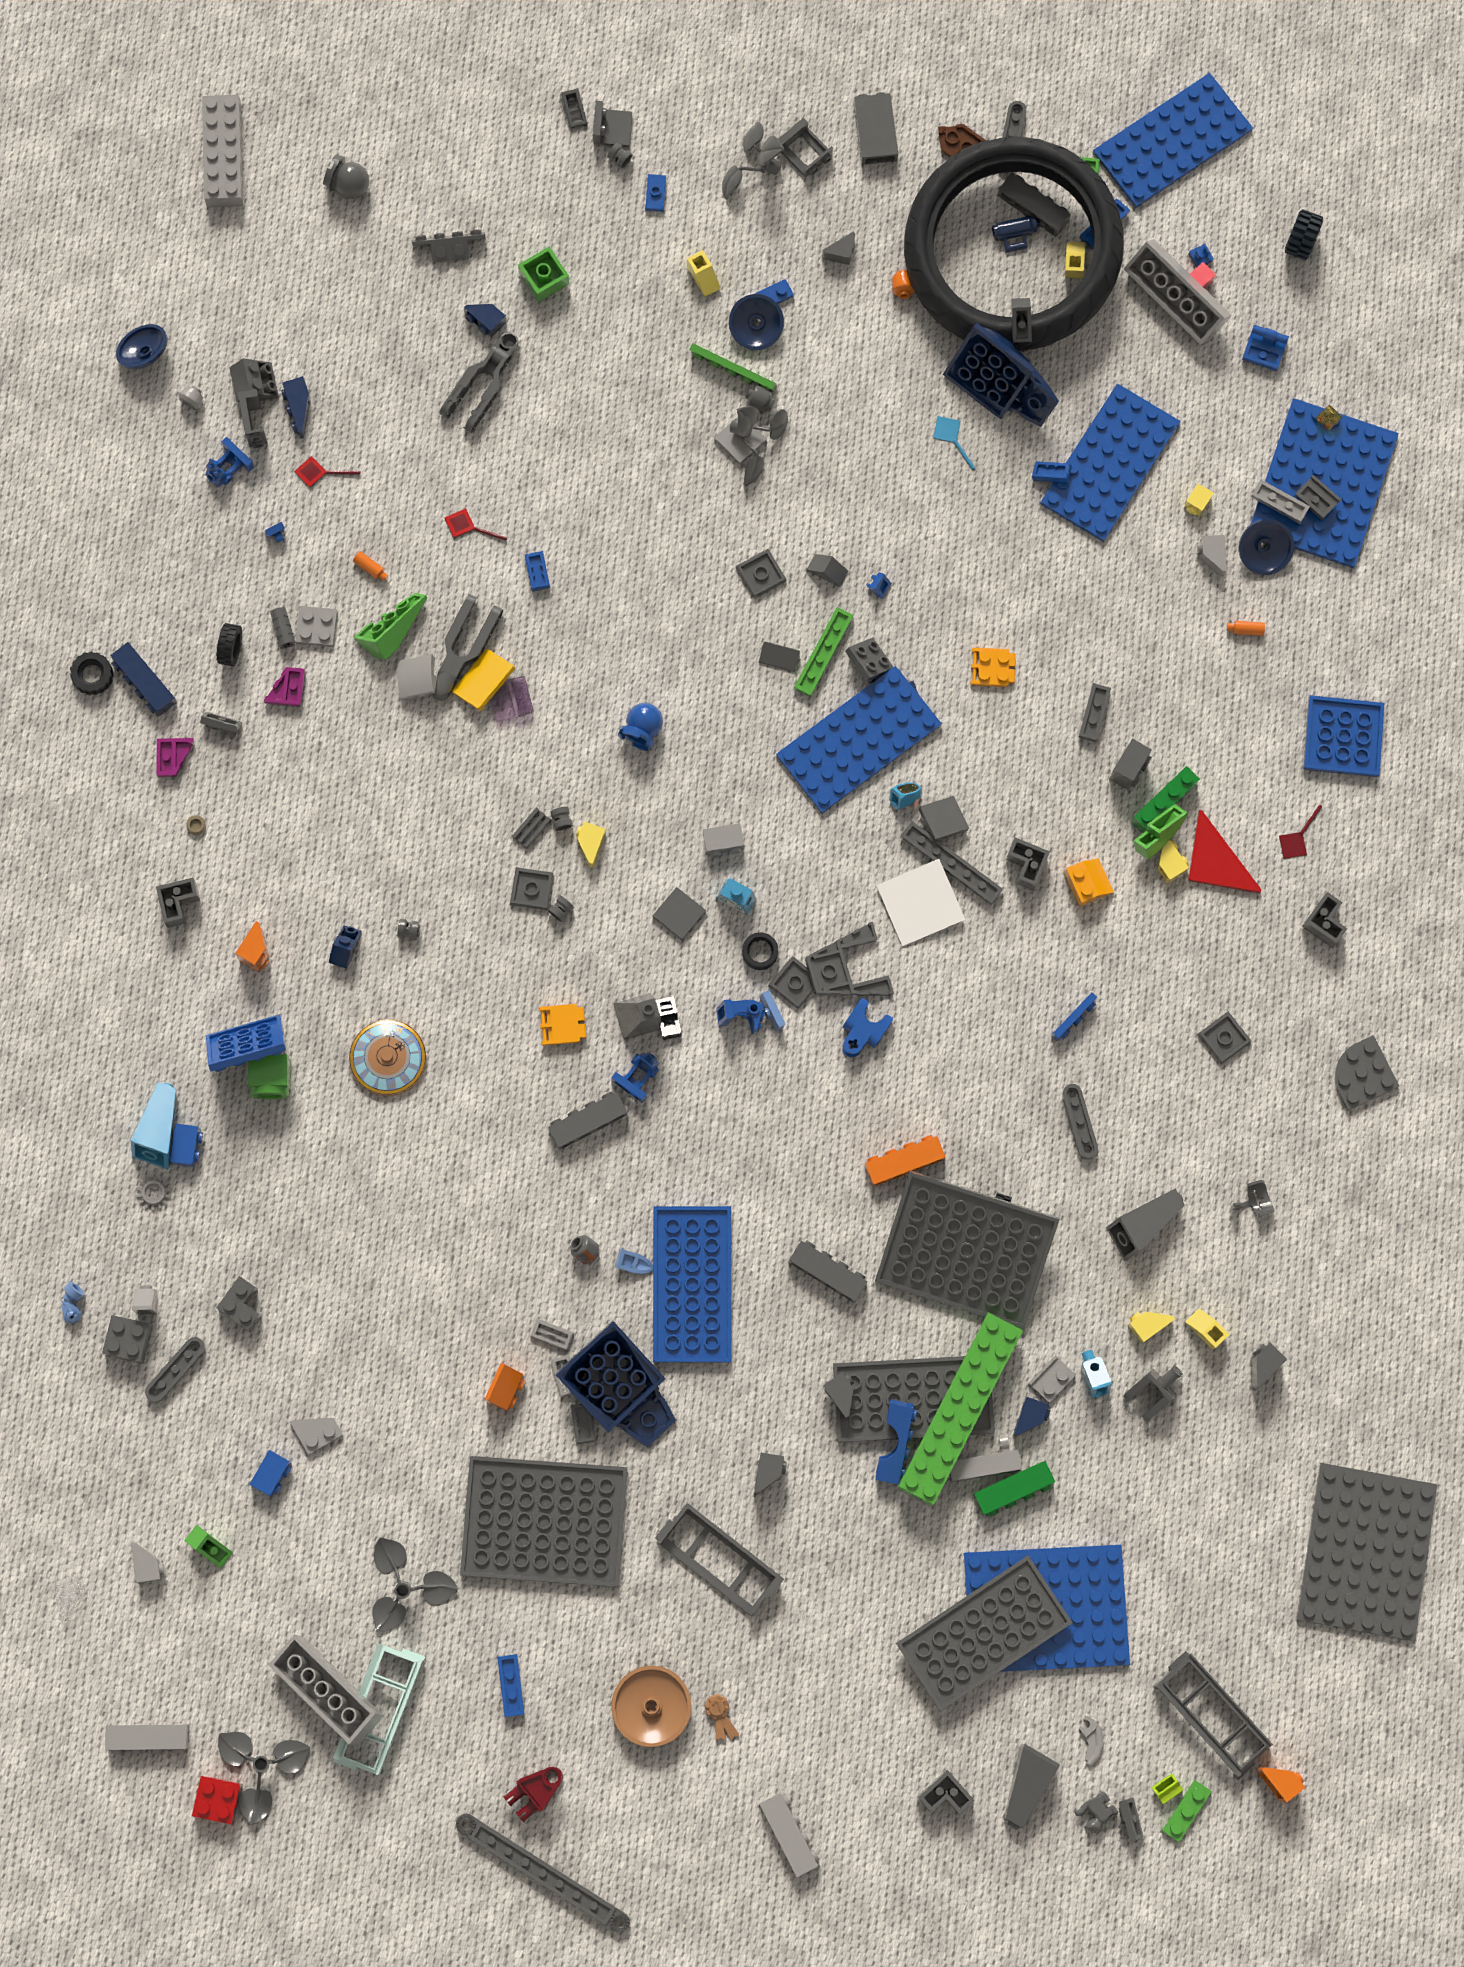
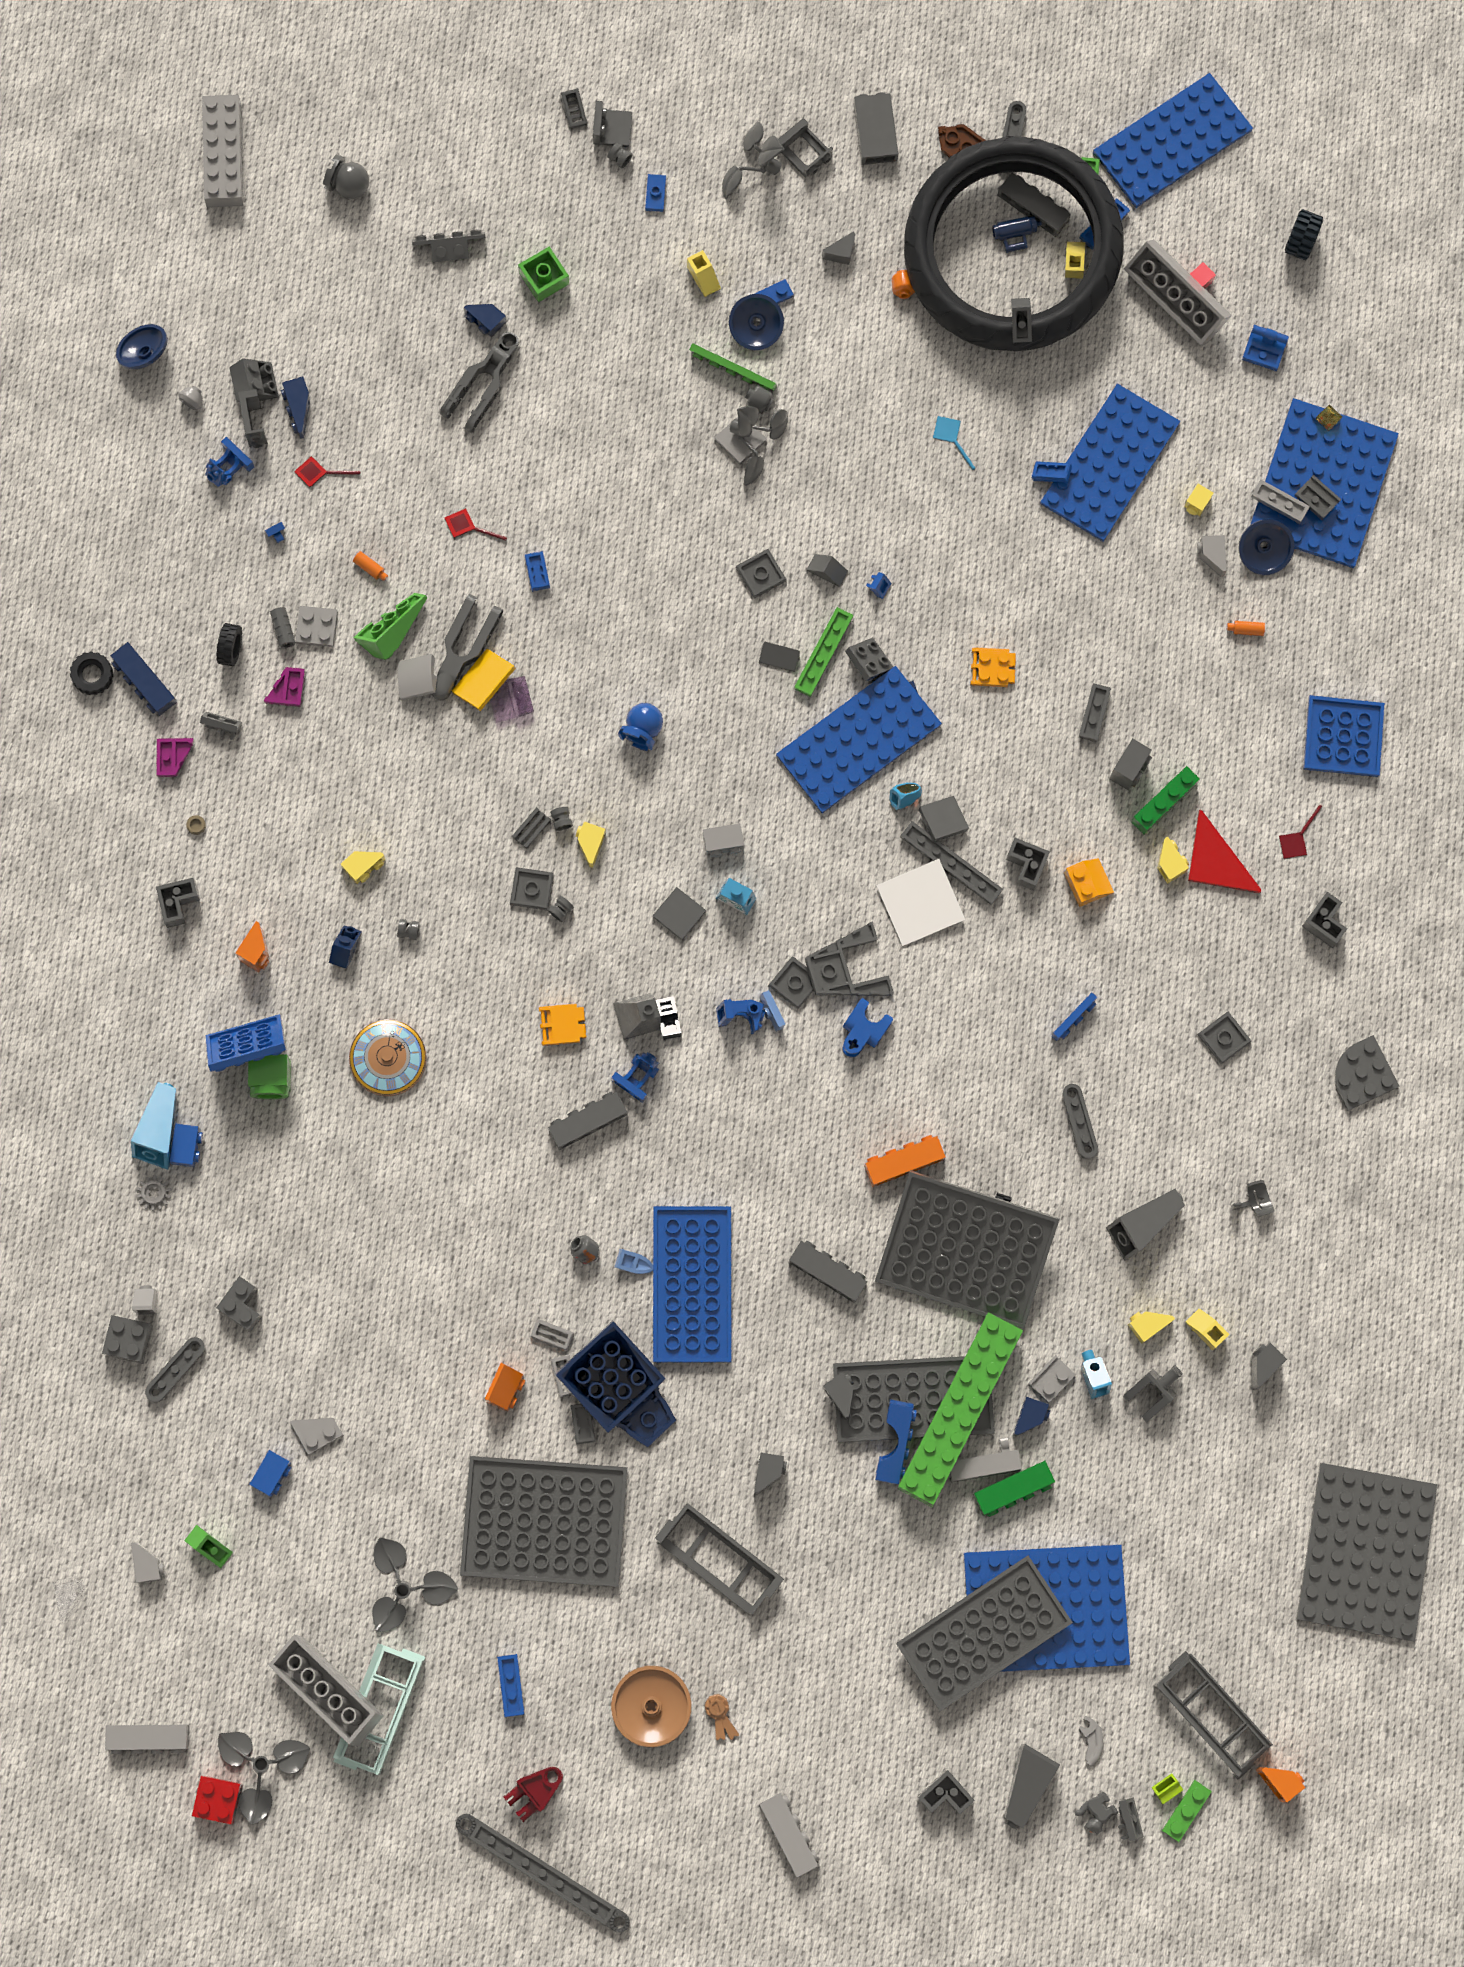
medium blue arm [61,1281,85,1323] -> none
black tyre [742,932,778,970] -> none
dark blue wedge [942,323,1059,427] -> none
bright green slope [1133,804,1188,860] -> none
blue tile [1188,244,1214,268] -> none
none -> light yellow slope [340,851,386,884]

